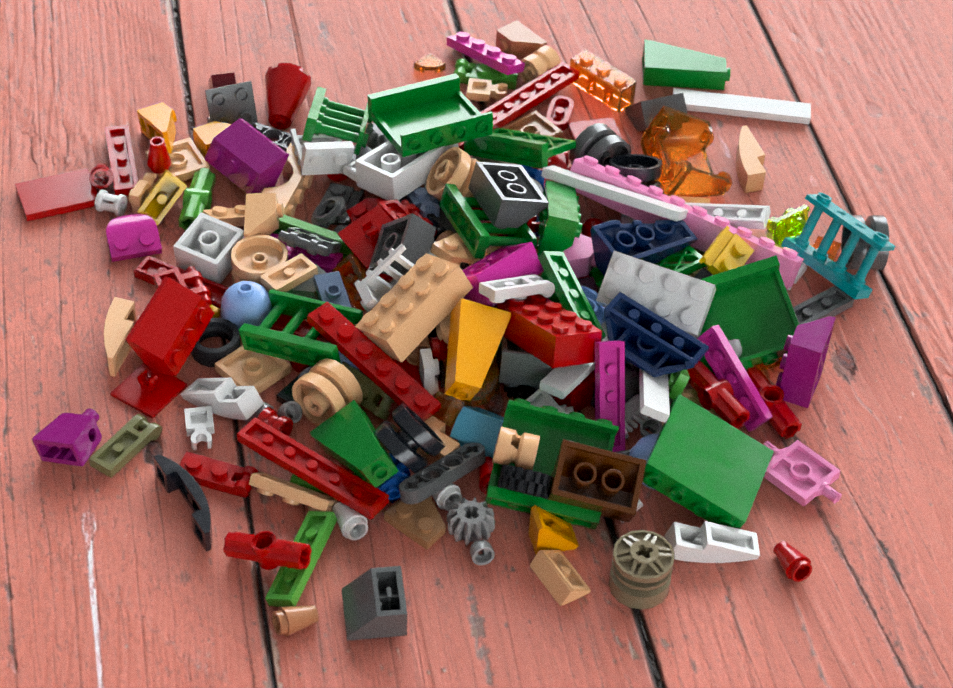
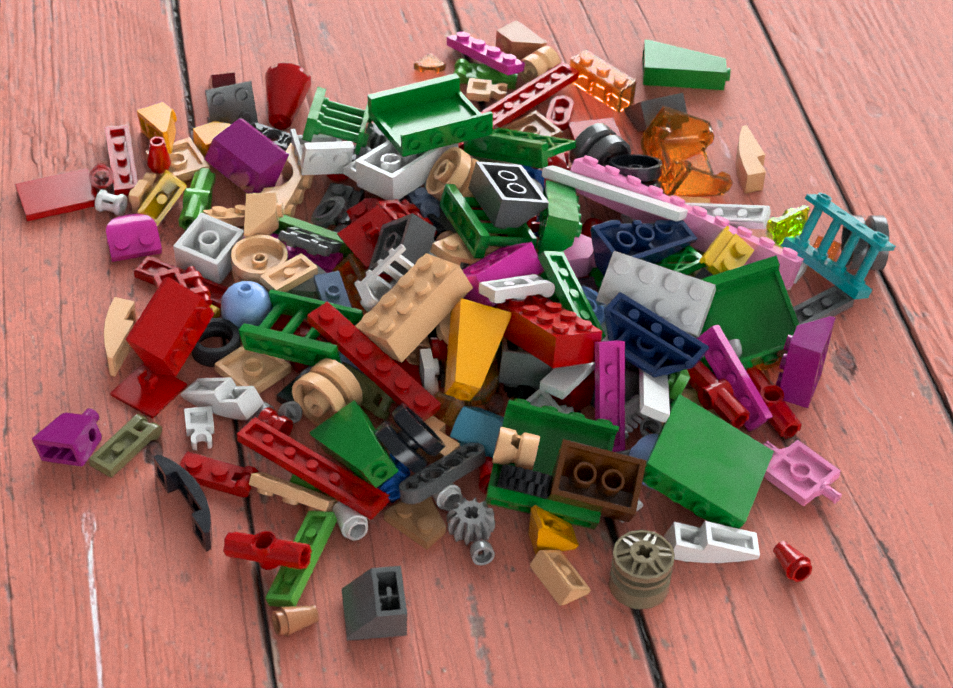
white tile [673,88,811,124] -> none

